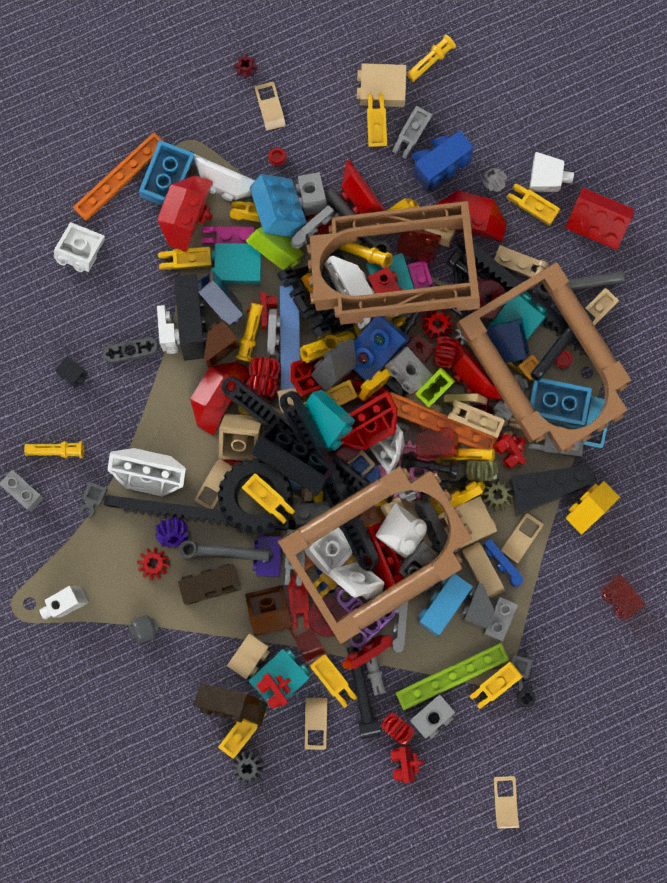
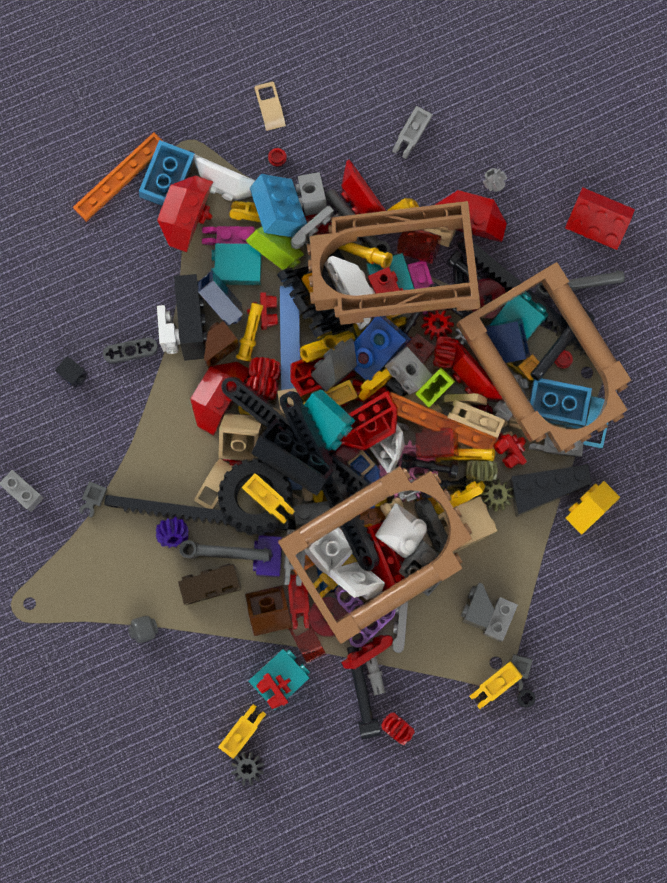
yellow pin [24,441,84,458] -> none
white torso [40,586,89,620] -> none
white plate [54,222,105,272] -> none
white wedge [108,448,186,497] -> none
red gear [137,547,170,581] -> none
yellow hinge [158,247,212,270] -> none
dark brown wedge [193,683,268,726] -> none
tan brick [227,633,270,679] -> none
dark red gear [234,54,257,79] -> none
light grey hinge [267,309,280,361] -> none
tan piece [305,698,327,750] -> none
yellow hinge [309,654,357,708] -> none
tan brick [357,64,406,107] -> none
yellow hinge [367,93,387,147] -> none
red hips [391,745,424,783] -> none
lime tile [395,643,509,711] -> none
yellow pin [406,35,456,82] -> none
light grey brick [409,695,455,739] -> none
blue piece [411,131,474,192] -> none
dark azure brick [418,574,473,637] -> none
tan beam [461,542,505,599] -> none
blue plate [483,539,523,587] -> none
tan plate [494,245,549,278] -> none
tan piece [494,776,519,829] -> none
tan piece [501,513,543,563] -> none
yellow hinge [507,184,560,226] -> none
white torso [529,152,574,192] -> none
tan plate [586,288,619,326] -> none
clear red brick [600,574,646,620] -> none

